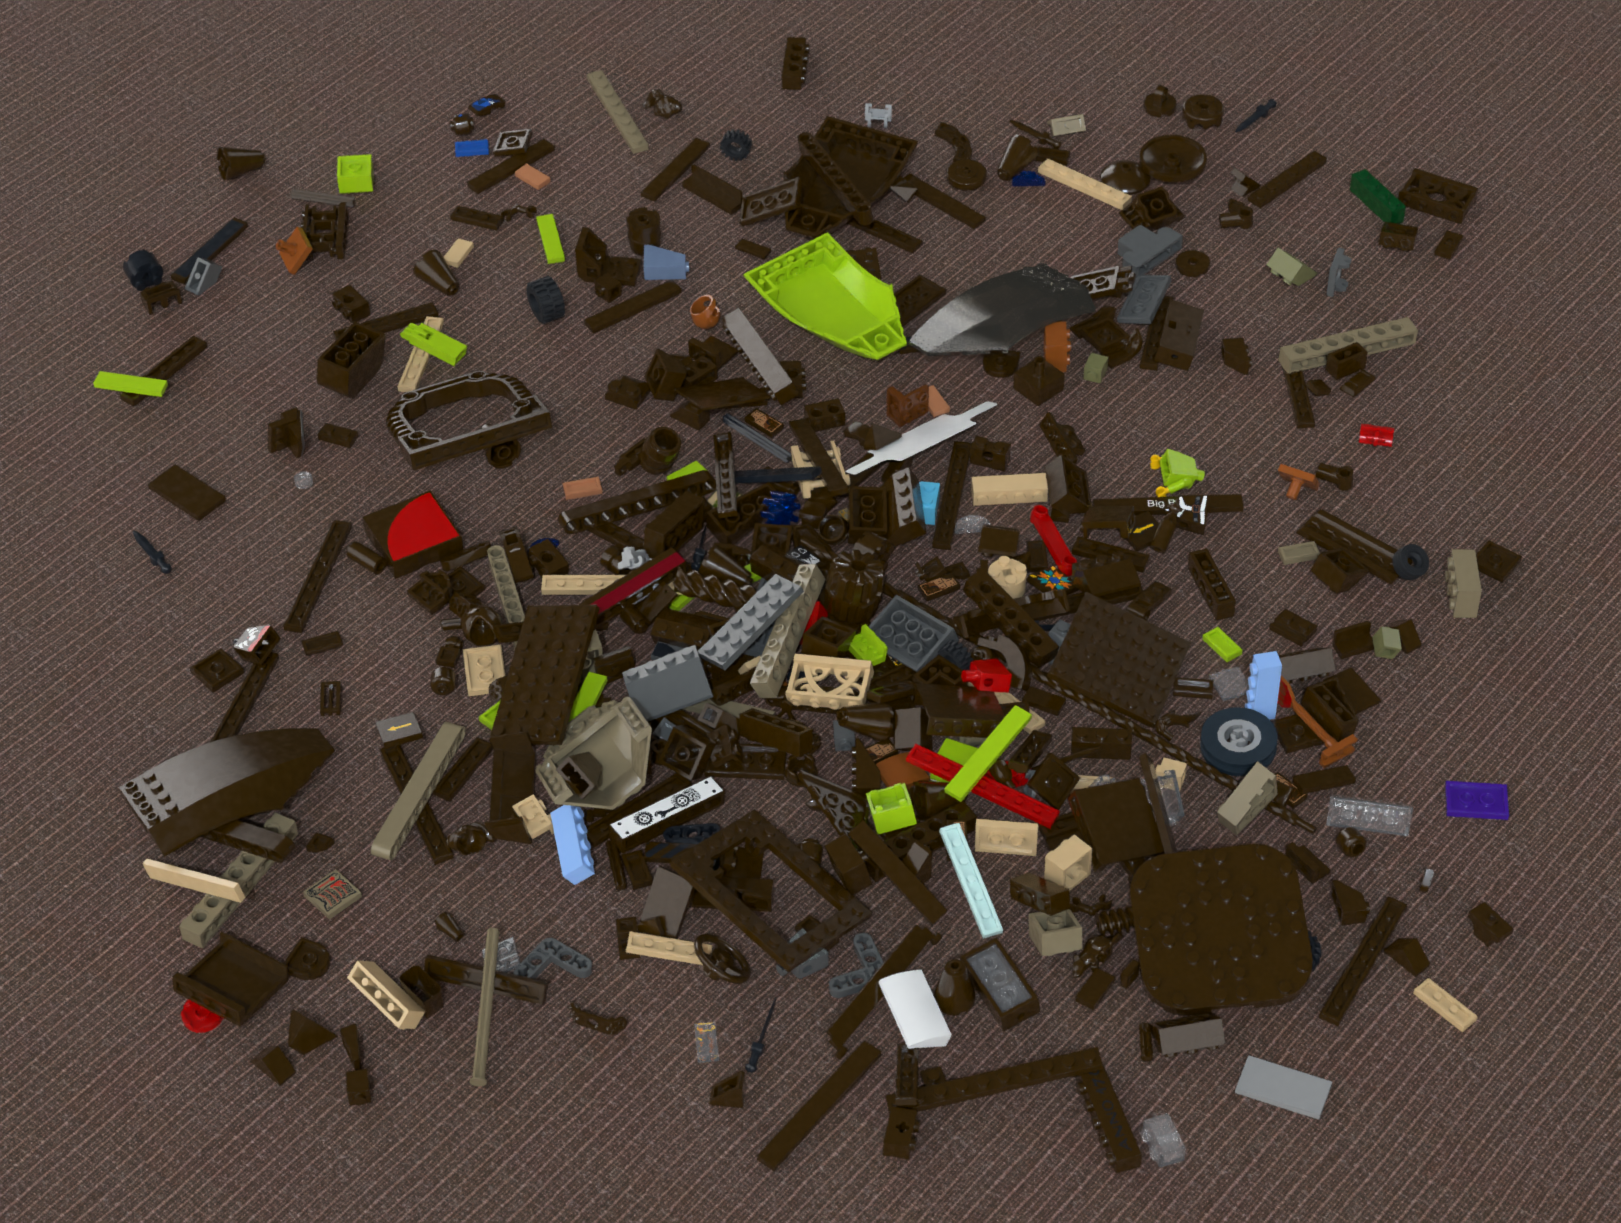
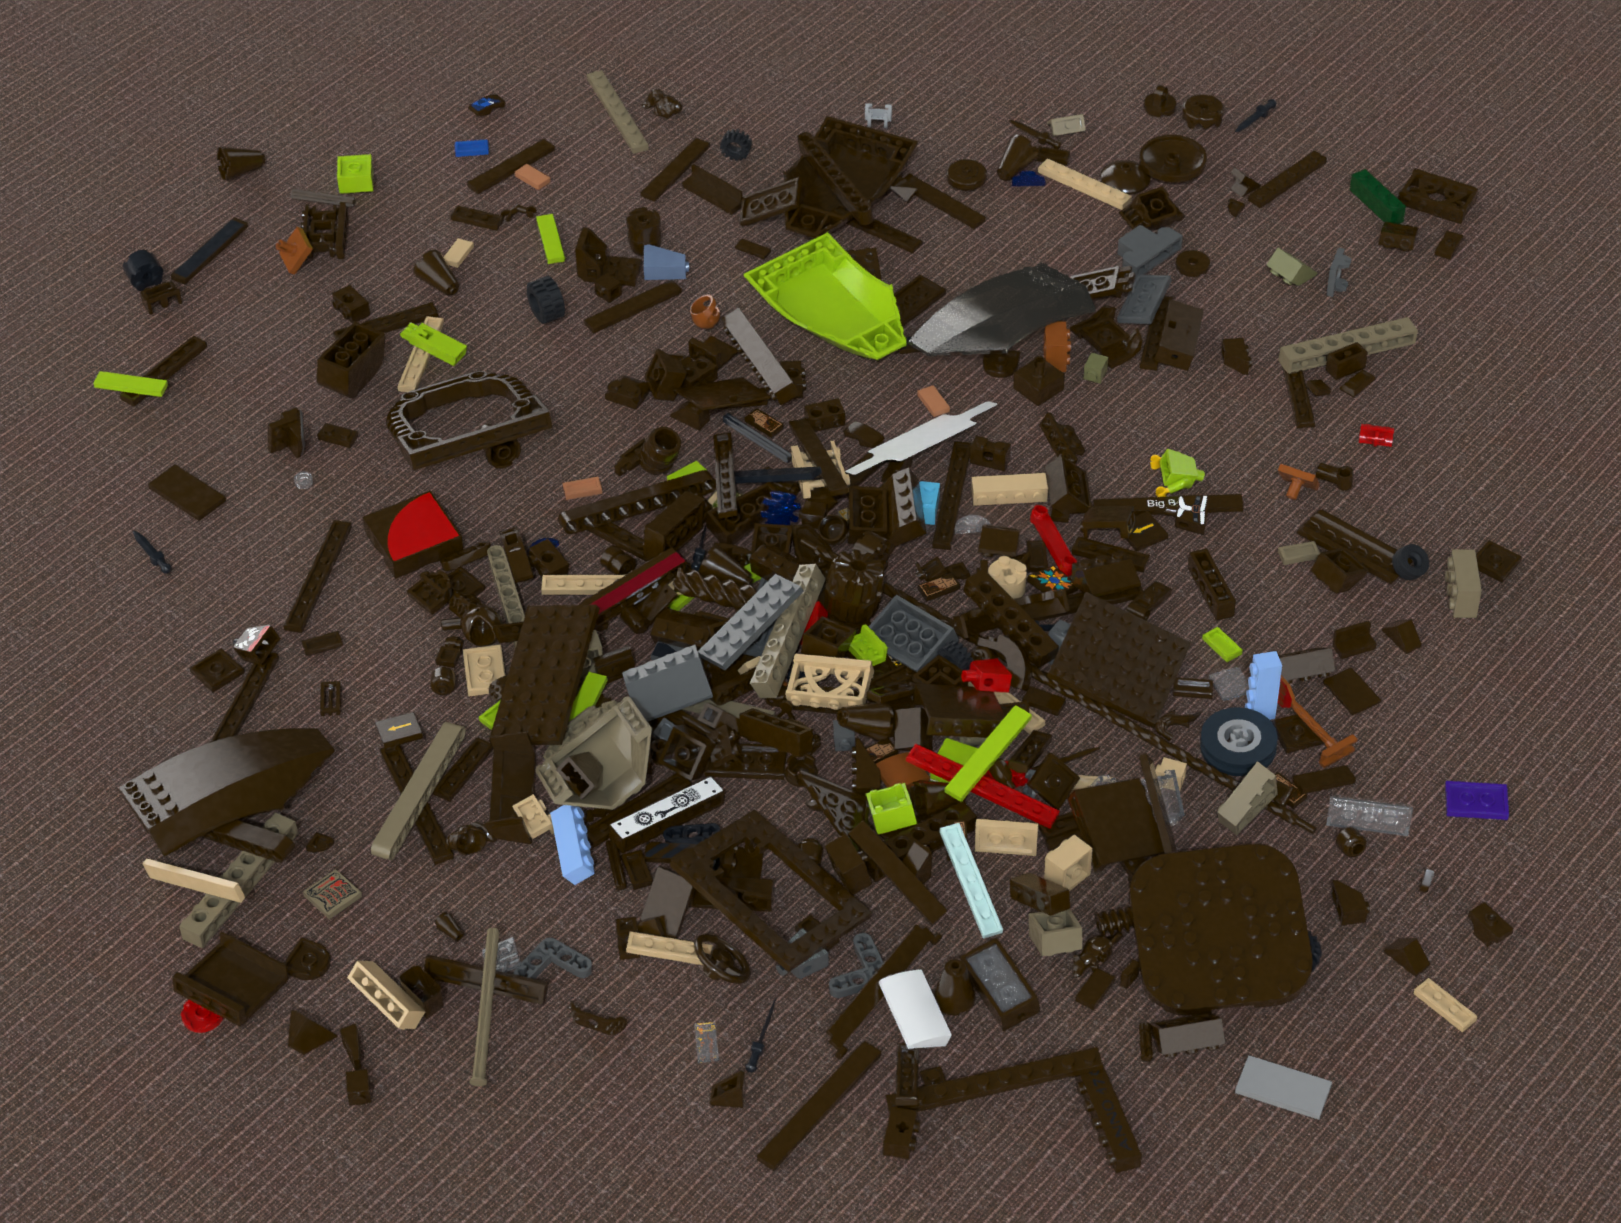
dark grey slope [185,257,222,296] -> none
dark brown slope [251,1046,296,1086] -> none
dark brown brick [347,541,387,575] -> none
dark brown head [450,113,474,136] -> none
dark brown plate [493,129,533,157] -> none
light grey piece [618,547,652,570] -> none
dark brown brick [781,37,809,90] -> none
black sticker [786,545,821,564] -> none
dark brown slope [863,423,902,450] -> none
reddish brown bracket [887,384,929,427] -> none
dark brown tile [935,122,972,162] -> none
dark brown arm [1070,894,1112,916] -> none
dark brown brick [1071,727,1132,760] -> none
clear brick [1141,1113,1186,1168] -> none
dark brown wheel [1150,499,1183,554] -> none
dark brown piece [1219,206,1253,229] -> none
dark brown plate [1269,608,1318,647] -> none
dark brown panel [1285,842,1330,884] -> none
dark brown wedge [1301,677,1359,742] -> none
dark brown tile [1319,896,1408,1027] -> none
olive brick [1372,626,1402,659] -> none

